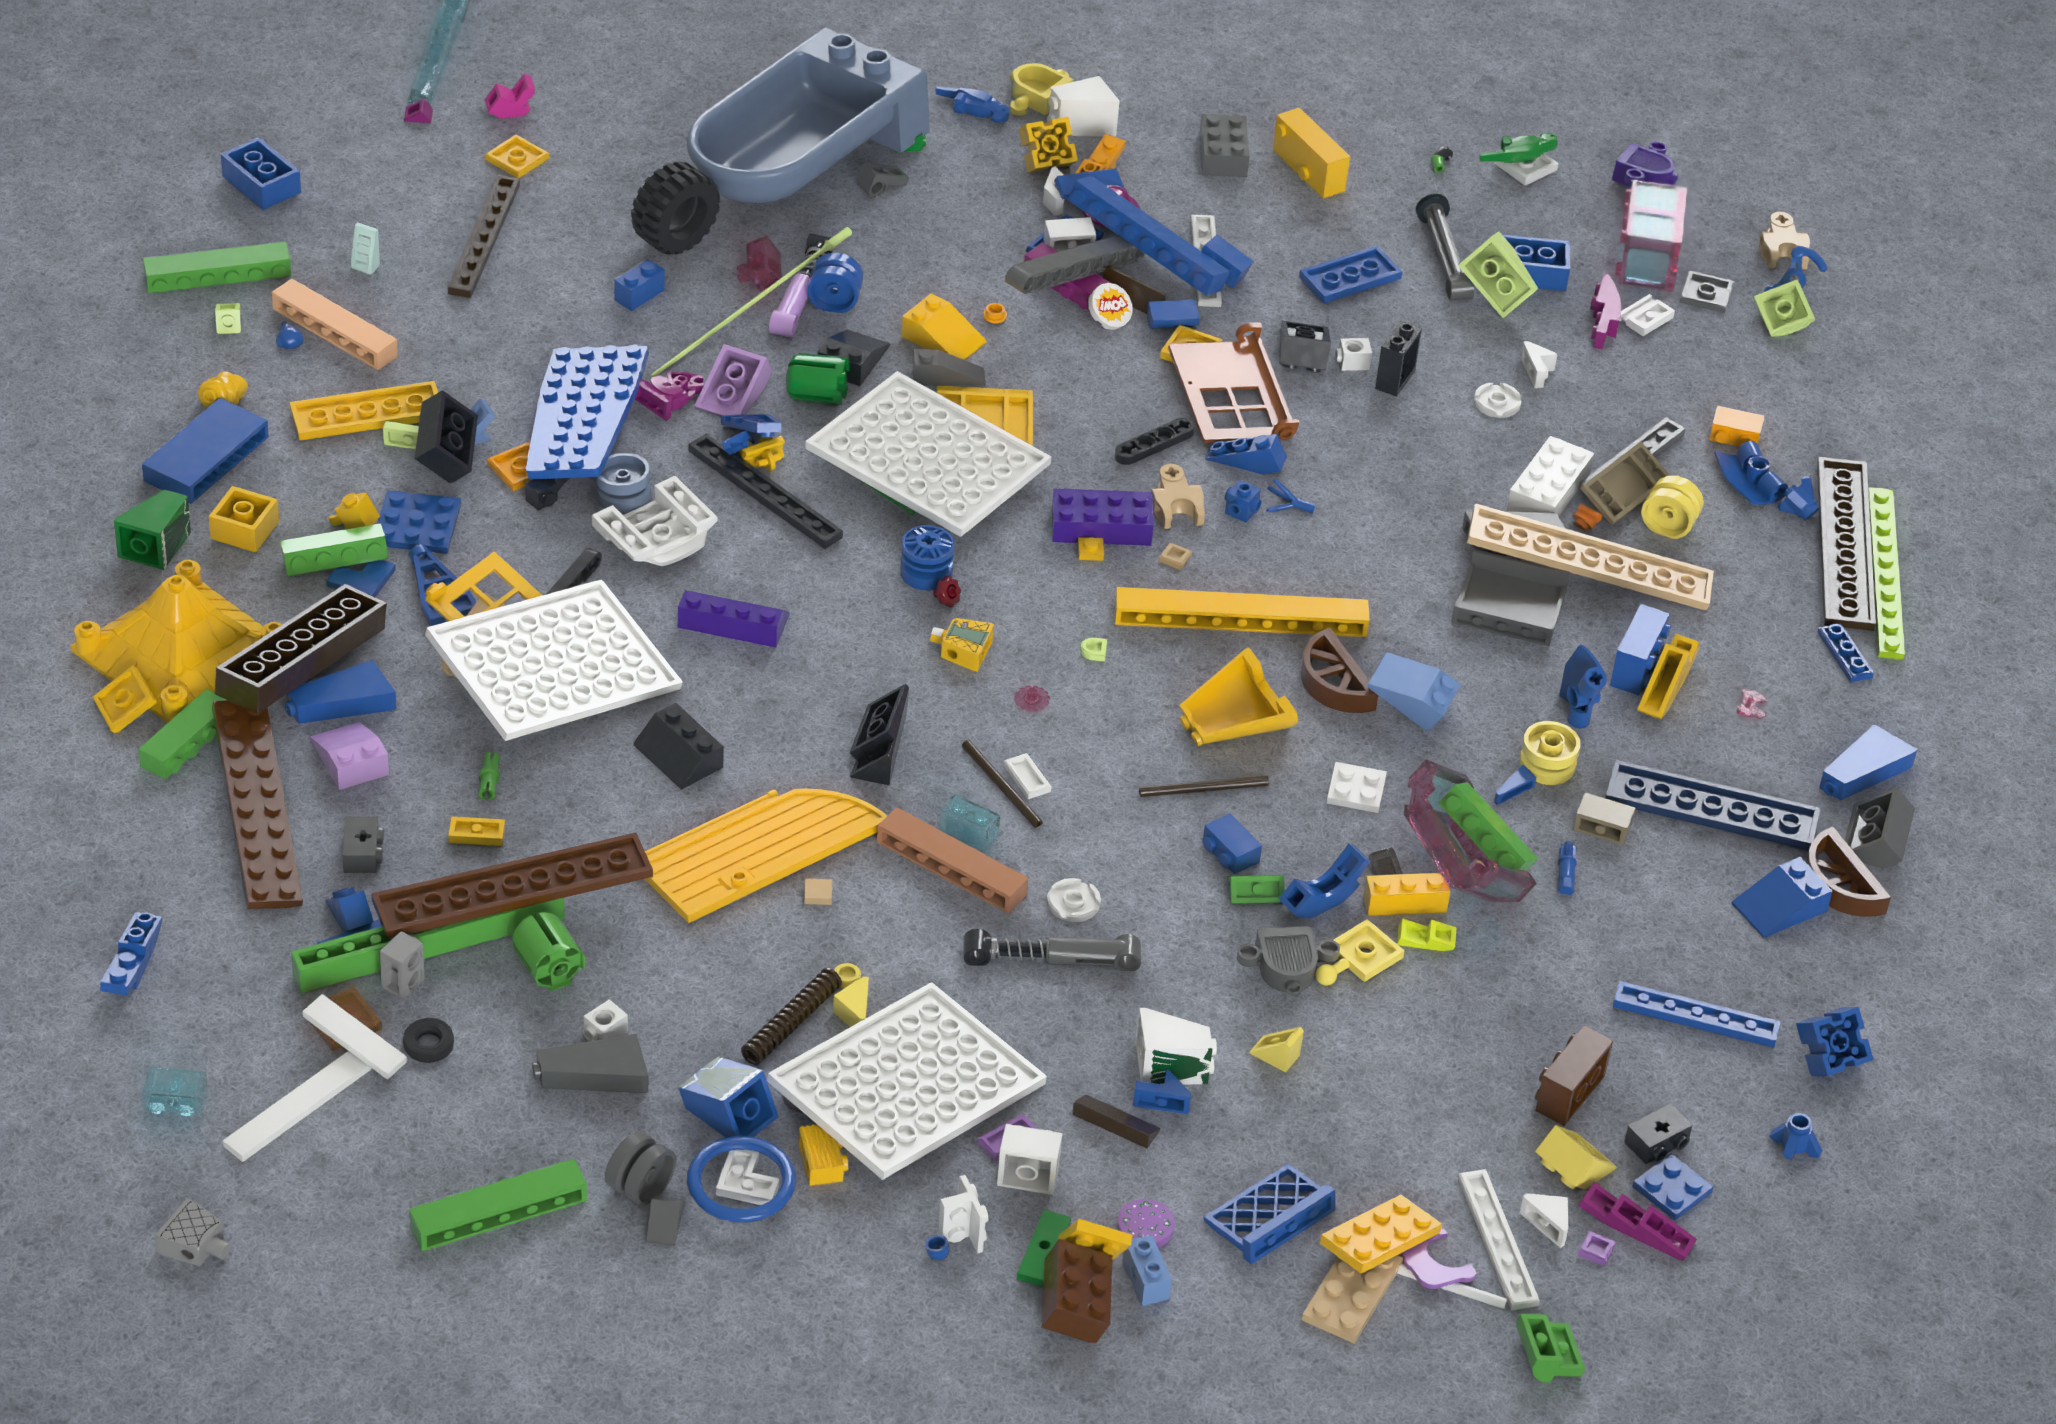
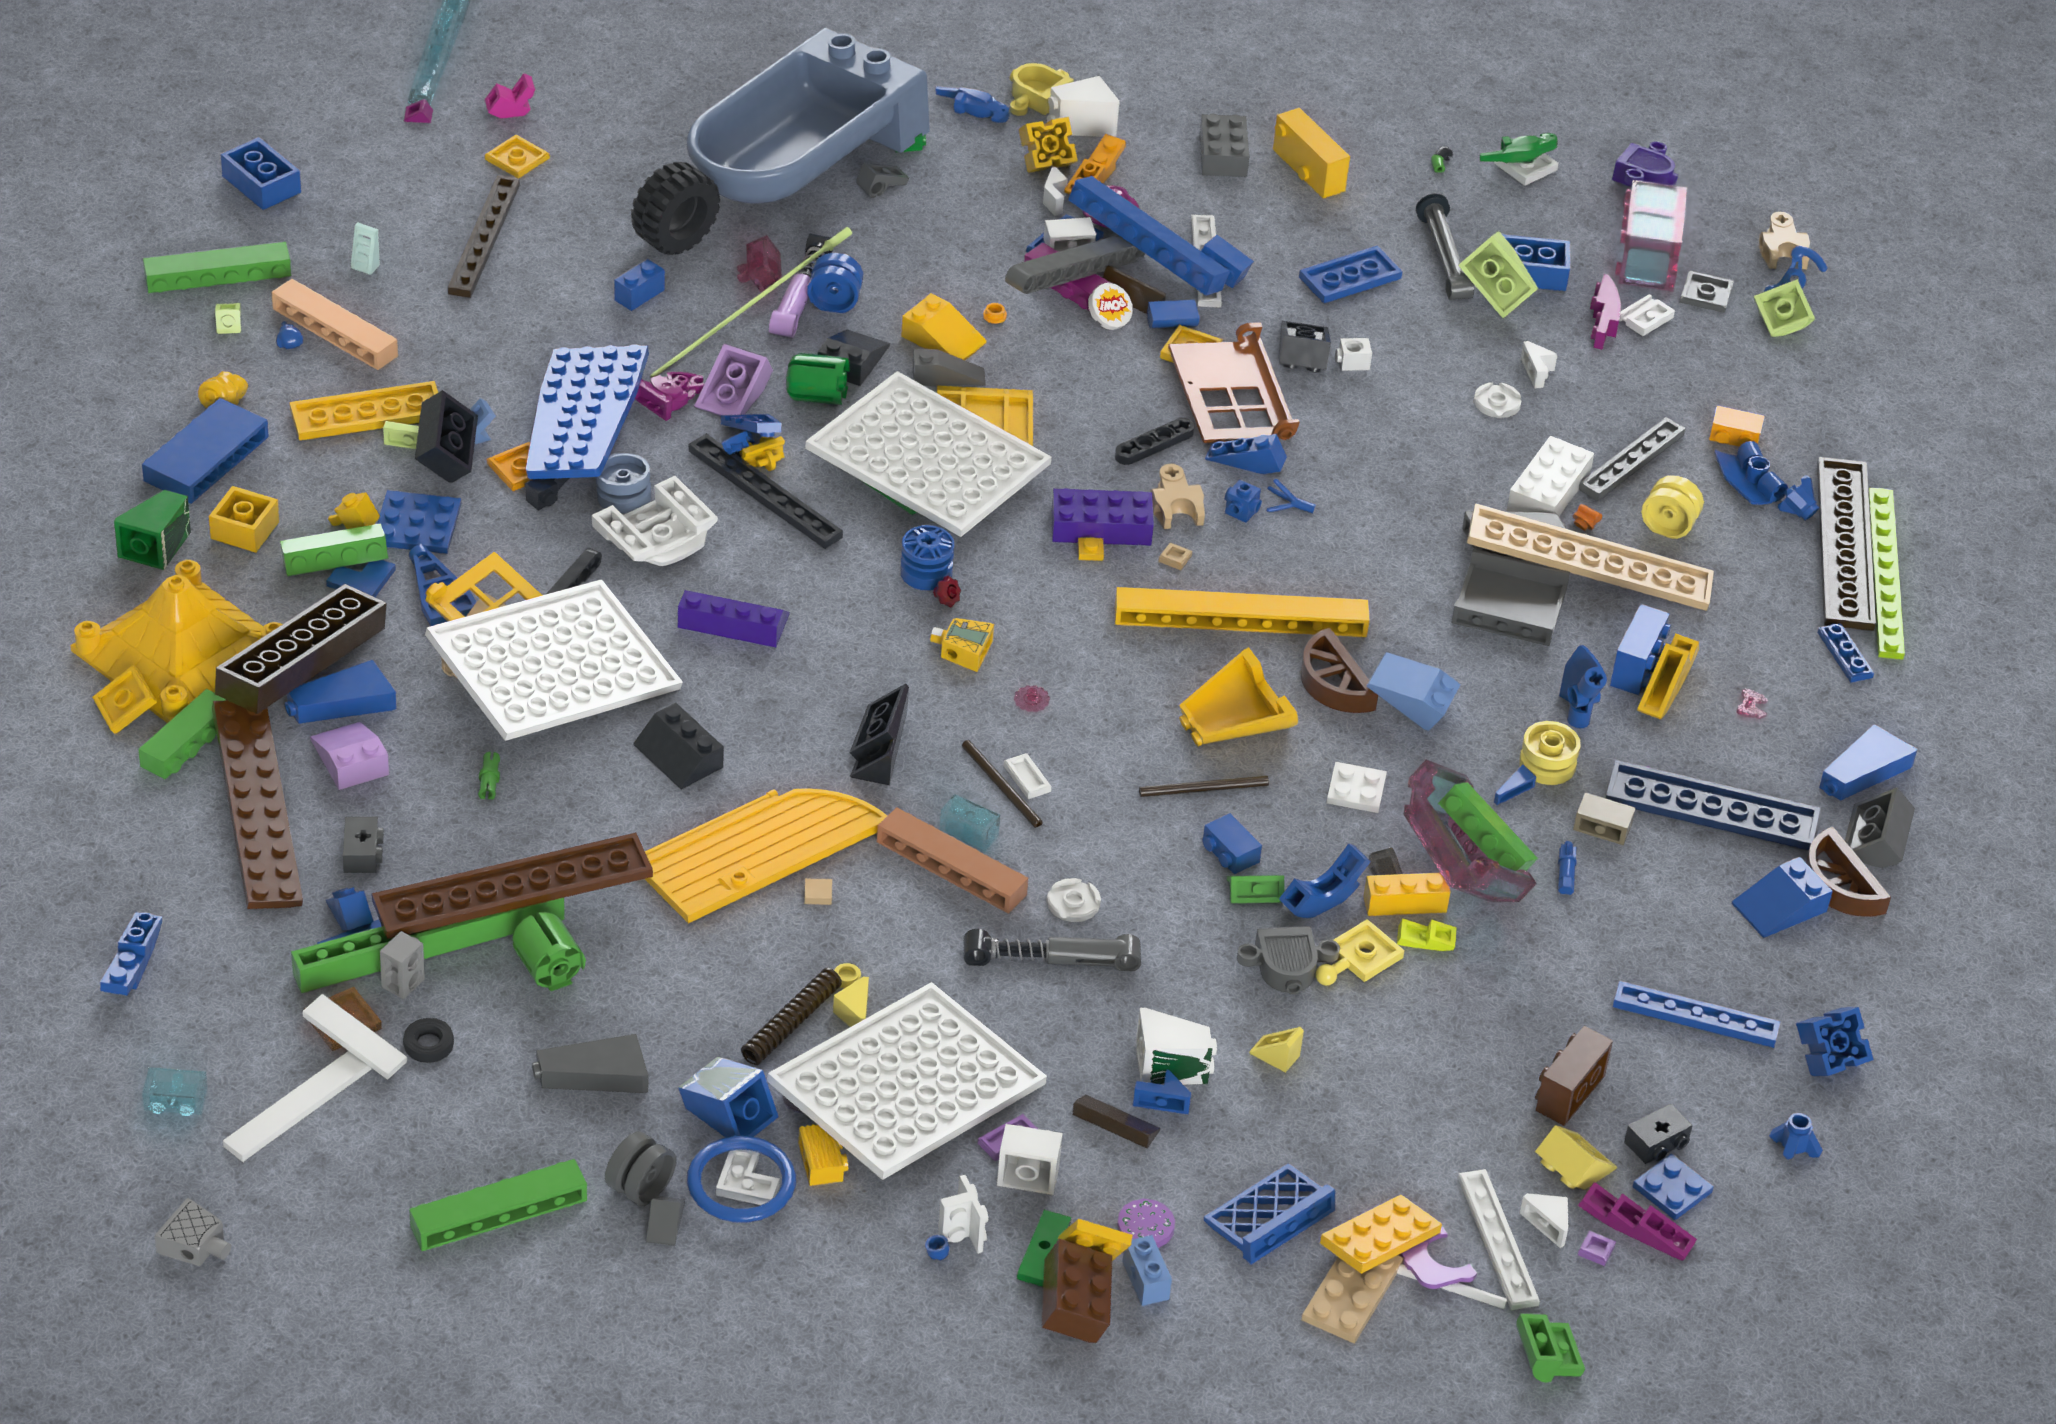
yellow plate [448,816,505,846] -> none
white brick [583,999,628,1041] -> none
blue tile [1054,168,1124,199] -> none
yellowish green tile [1080,638,1107,661] -> none
black window [1375,320,1422,397] -> none
dark tan slope [1580,441,1670,525] -> none

